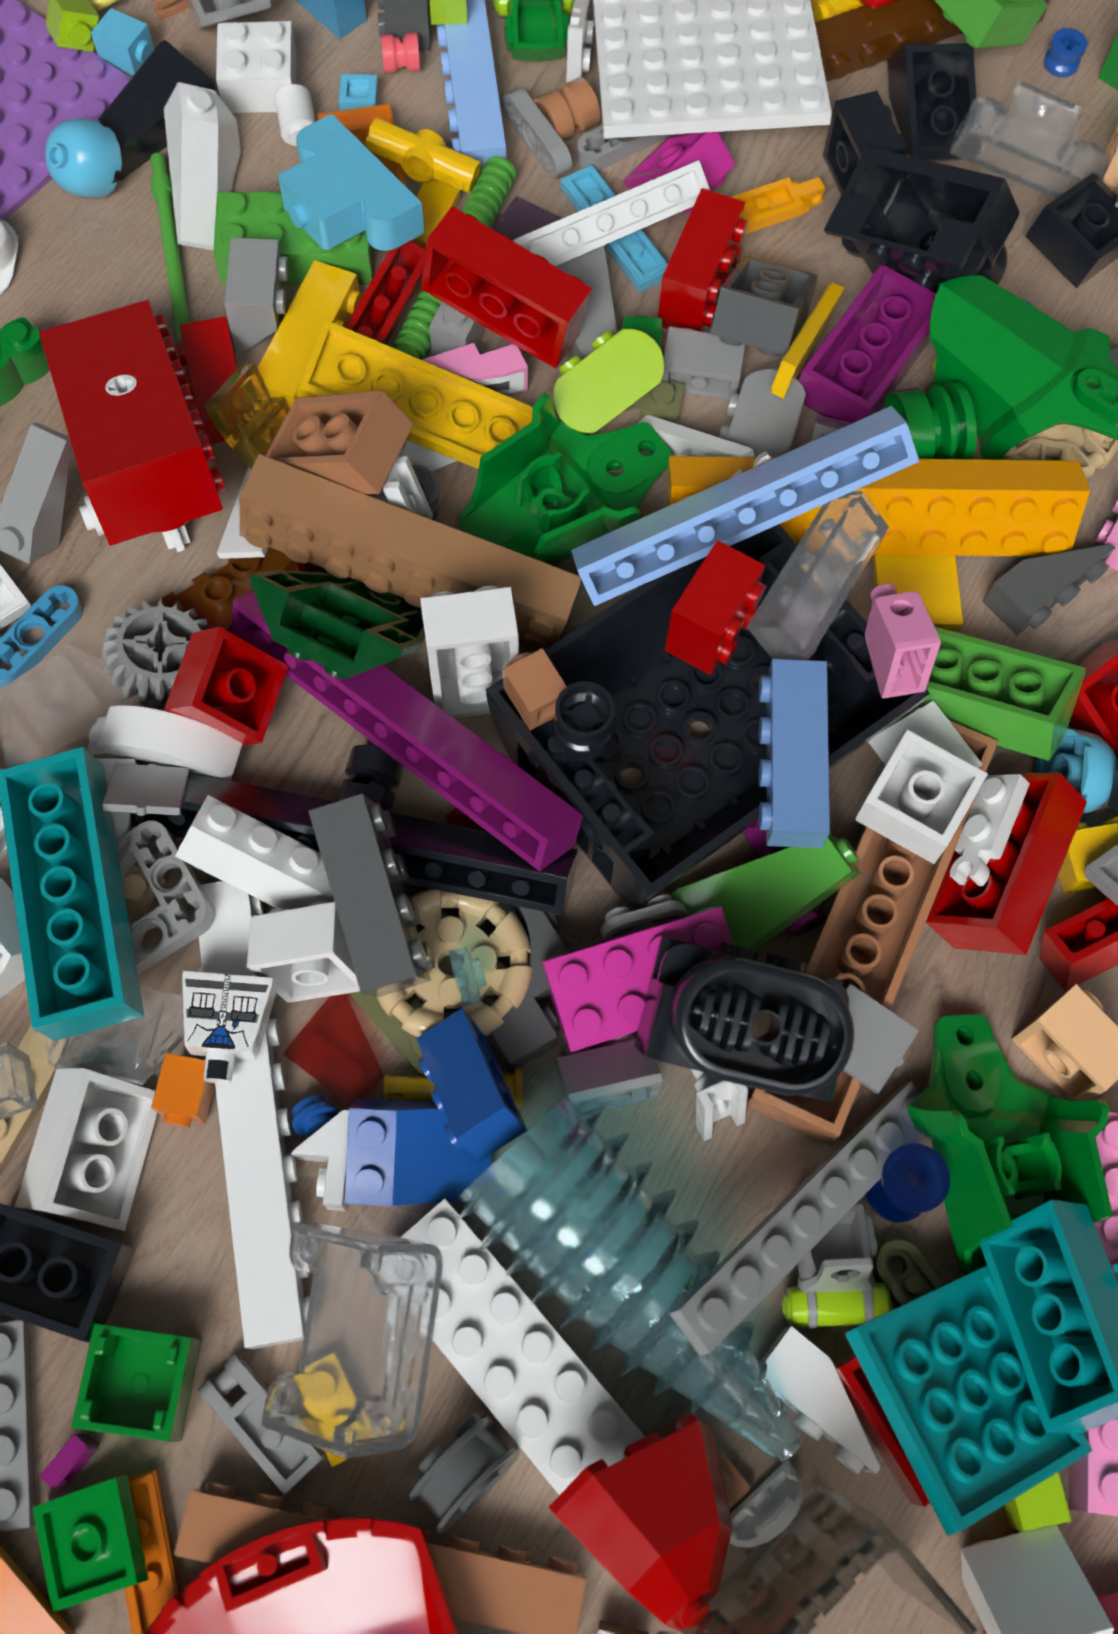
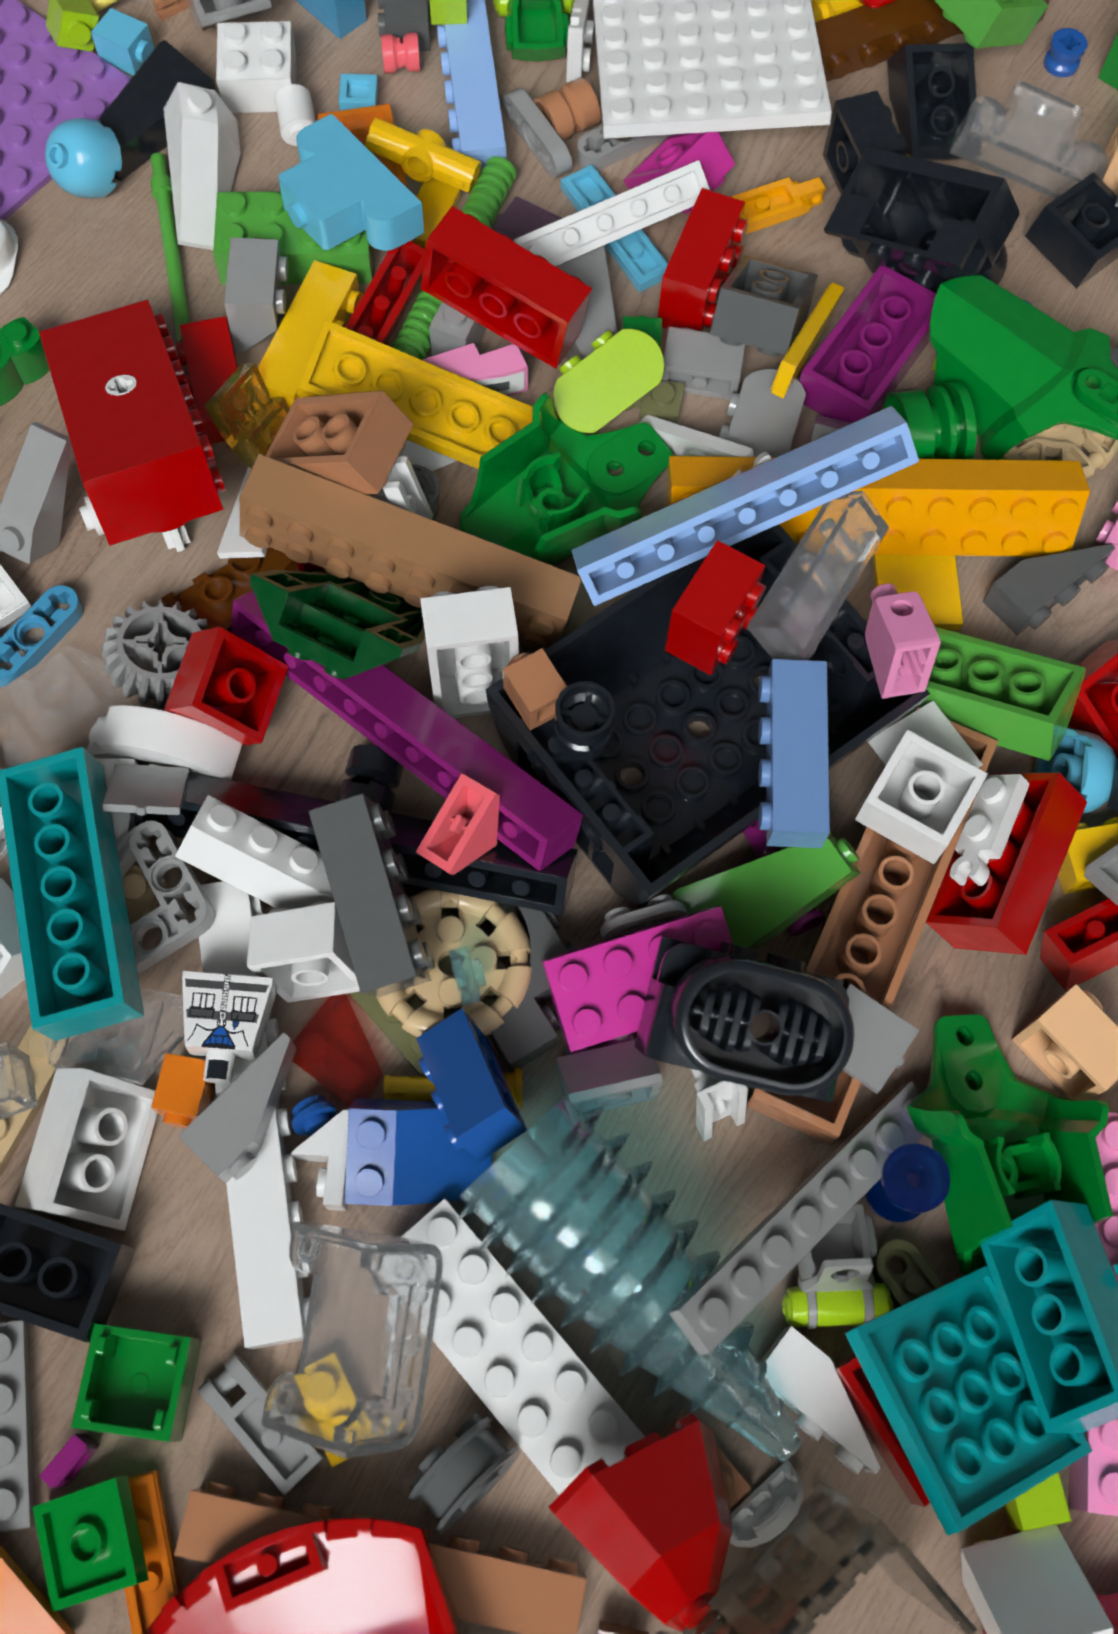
none -> light grey slope [178,1033,297,1183]
none -> coral slope [416,773,500,875]

